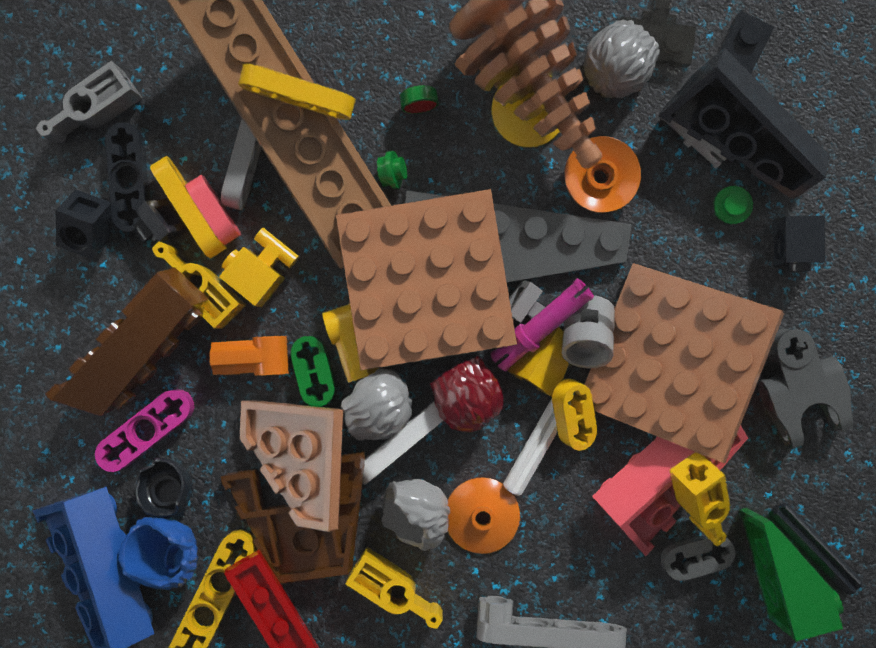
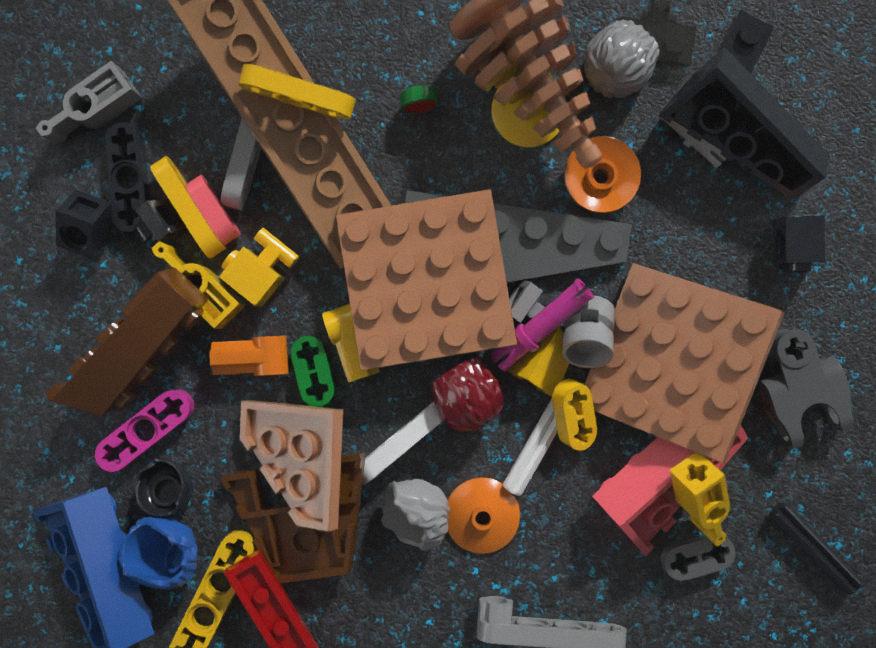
light grey hair [341,368,412,441] -> none
yellow piece [345,547,443,629] -> none
green plate [377,151,407,189] -> none
green plate [713,186,753,224] -> none
green slope [739,508,843,641] -> none

